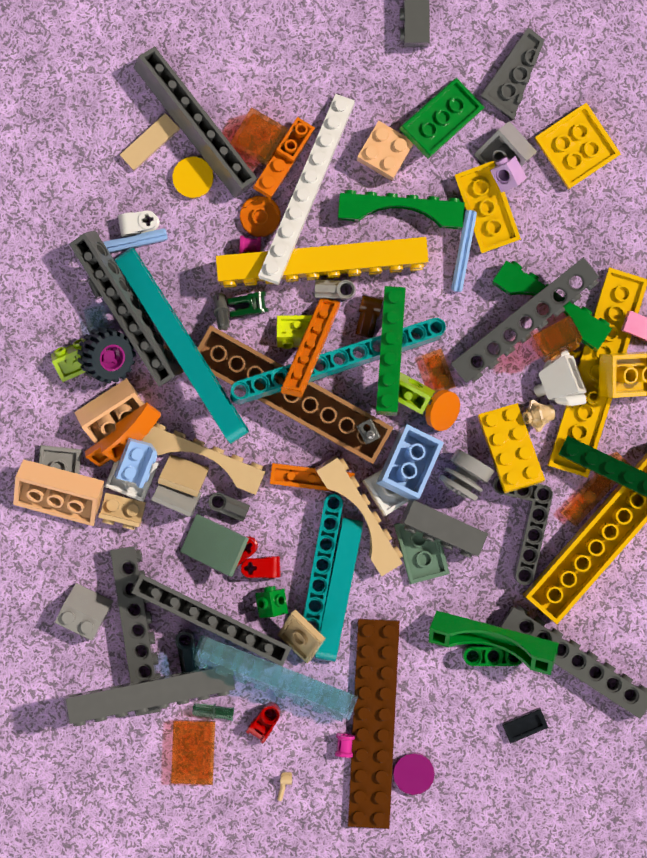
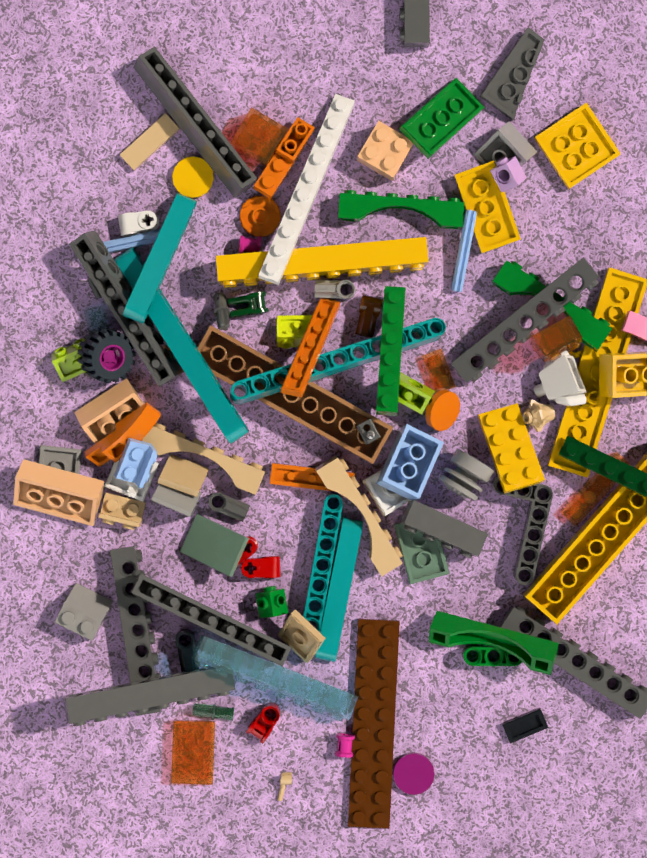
none -> teal beam [123,193,197,324]

